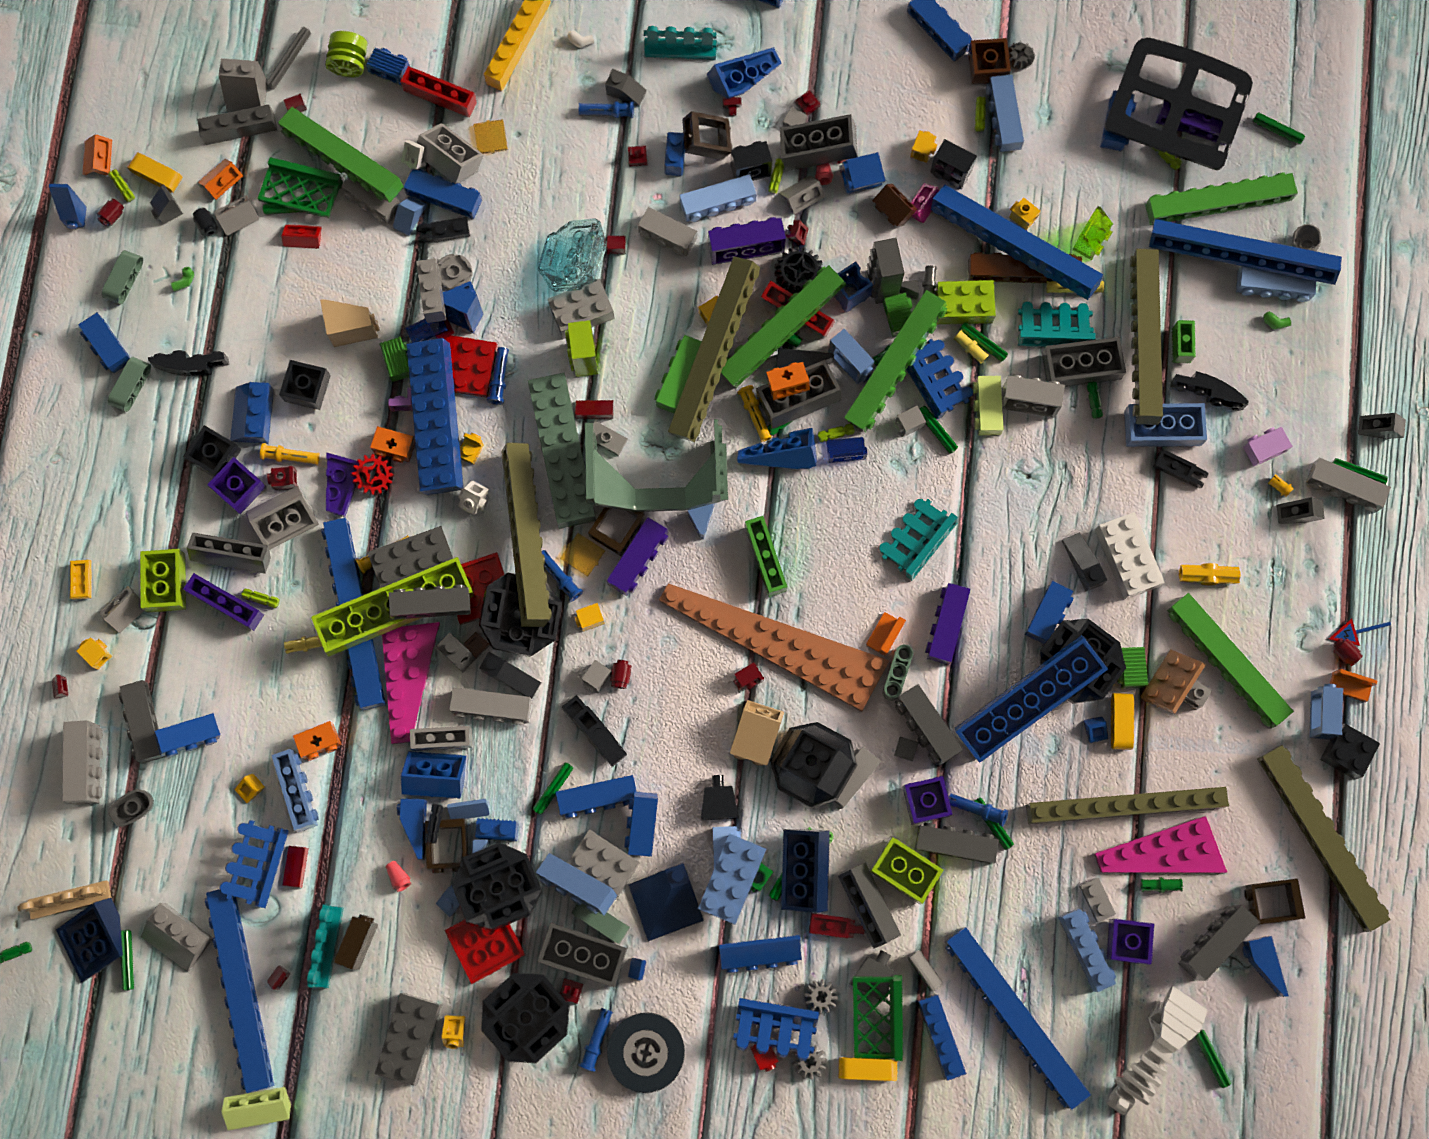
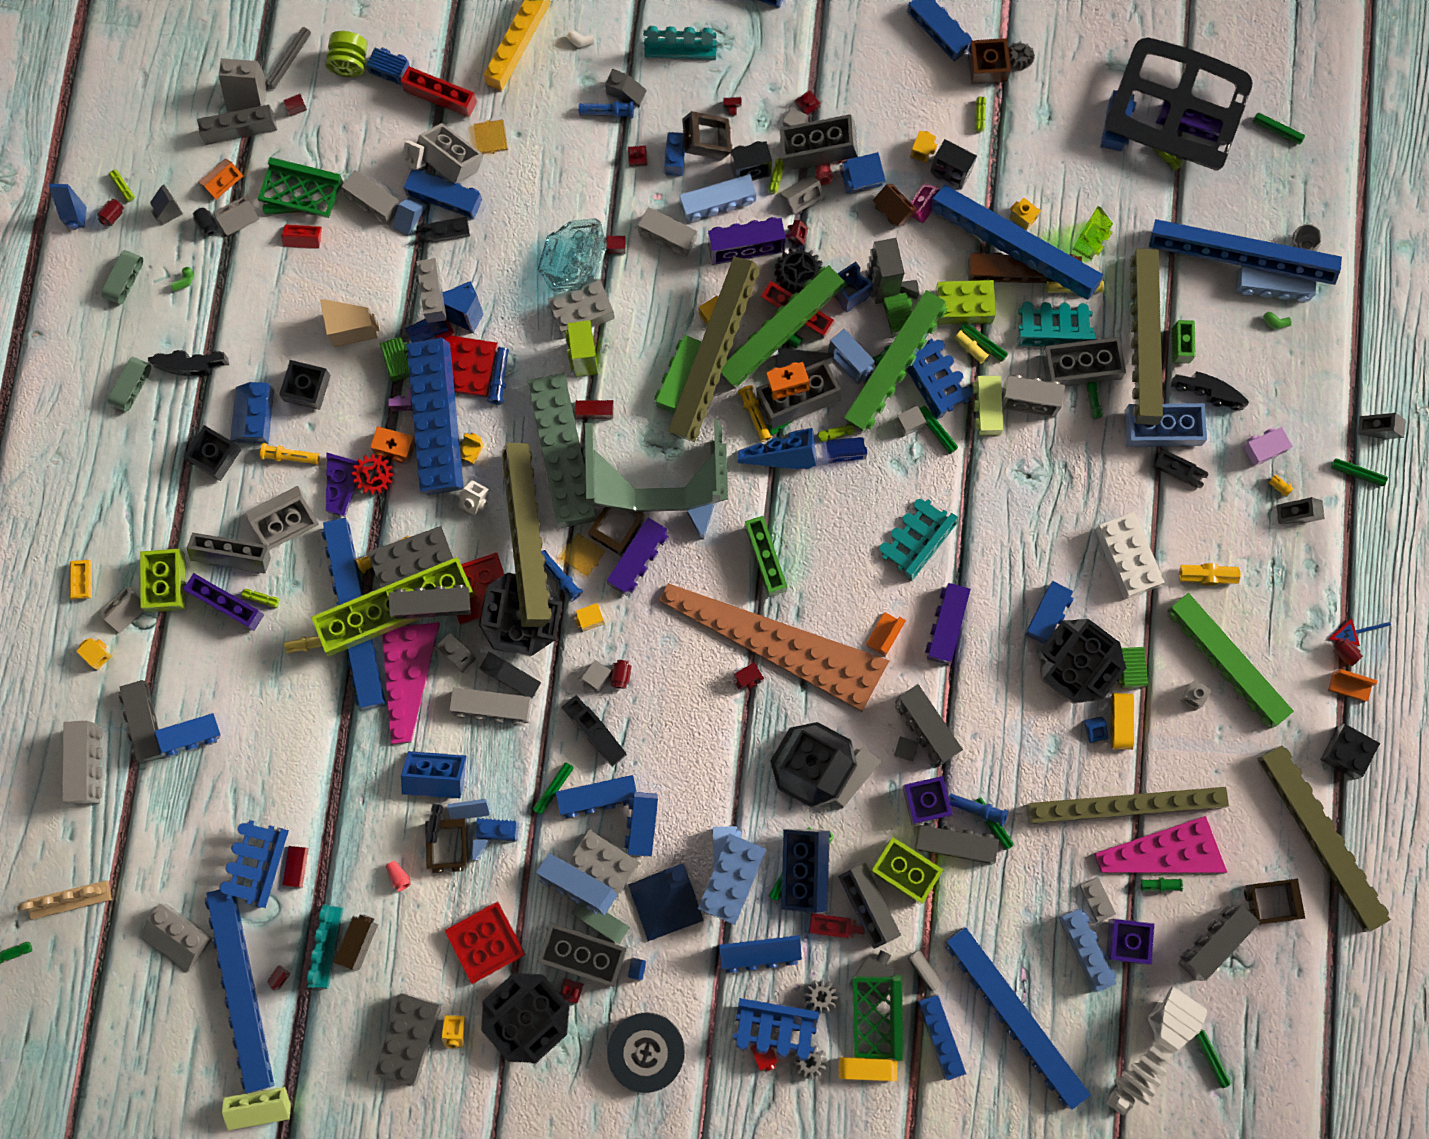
dark red slope [52,674,69,698] -> none
dark blue slope [56,898,123,983] -> none
blue brick [78,312,130,374] -> none
orange panel [83,134,112,176] -> none
dark grey piece [109,789,154,827] -> none
green axle [120,930,134,991] -> none
yellow beam [127,152,183,193] -> none
dark purple brick [207,457,266,514] -> none
yellow slope [234,774,265,803] -> none
dark red brick [267,466,297,490] -> none
medium blue brick [271,749,319,832] -> none
bright green brick [278,107,404,203] -> none
orange brick [293,721,342,761] -> none
blue slope [397,799,427,860] -> none
light grey brick [410,726,473,751] -> none
medium blue bracket [436,885,460,917] -> none
light grey tile [438,254,473,290] -> none
black piece [452,842,542,931] -> none
reddish brown tile [463,631,490,659] -> none
blue pin [578,1008,613,1072] -> none
light grey plate [593,421,628,456] -> none
black torso [701,775,739,821] -> none
blue wedge [706,47,781,99] -> none
tan slope [730,700,784,766] -> none
green brick [750,863,773,893] -> none
sand green beam [882,644,913,701] -> none
dark grey pin [922,265,937,294] -> none
blue brick [955,635,1108,763] -> none
medium blue brick [986,75,1024,152] -> none
black slope [1062,533,1108,592] -> none
medium nougat plate [1141,649,1205,714] -> none
bright green brick [1145,172,1298,225] -> none
blue slope [1242,936,1289,997] -> none
light grey brick [1306,457,1391,512] -> none
medium blue window [1309,684,1343,740] -> none

